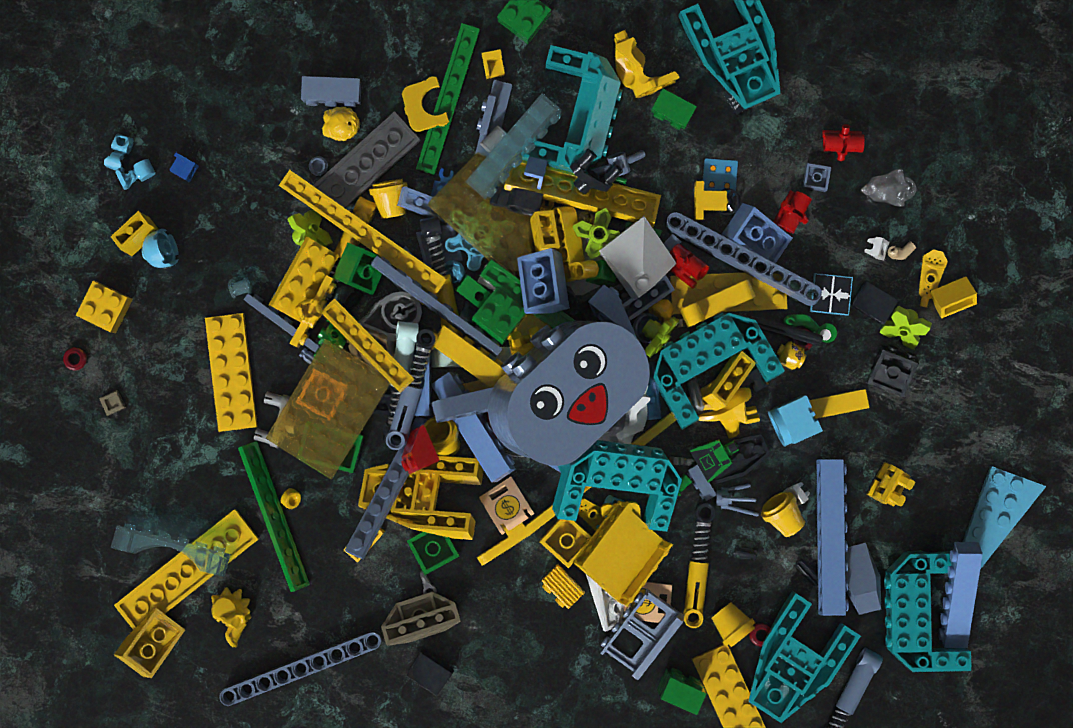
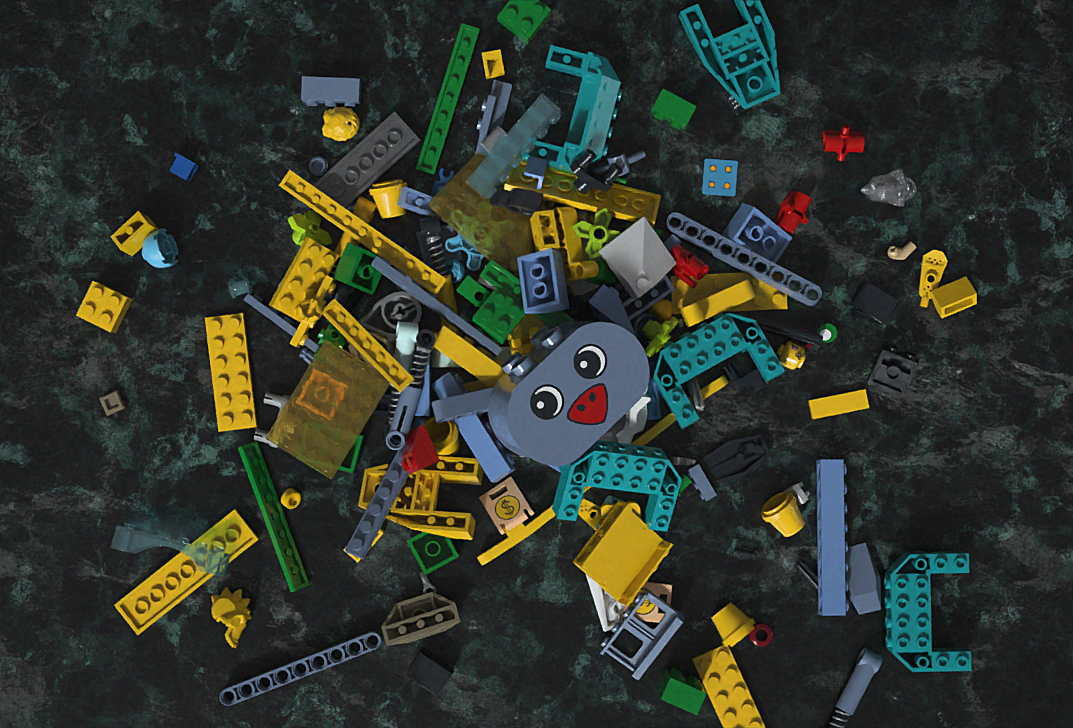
dark red piece [63,347,87,371] -> none
medium azure leg [104,134,134,173] -> none
yellow slope [114,608,185,678] -> none
medium azure leg [116,159,155,190] -> none
yellow piece [402,77,449,132] -> none
yellow brick [540,519,592,568] -> none
yellow brick [542,564,585,609] -> none
yellow hips [614,30,679,98] -> none
piece [683,502,716,628] -> none
torso [690,438,739,482] -> none
yellow piece [694,181,741,221] -> none
yellow piece [698,387,760,438] -> none
yellow brick [702,351,756,411] -> none
sand blue plant [716,484,759,516] -> none
teal wedge [748,591,861,723] -> none
medium azure piece [768,395,823,447] -> none
green arm [783,314,820,333] -> none
sand blue piece [802,163,831,192] -> none
black tile [810,273,853,316] -> none
white tile [865,237,889,260] -> none
yellow hips [866,462,915,507] -> none
lime plant [880,306,932,349] -> none
medium blue brick [938,542,983,648] -> none
medium azure wing [963,466,1046,569] -> none

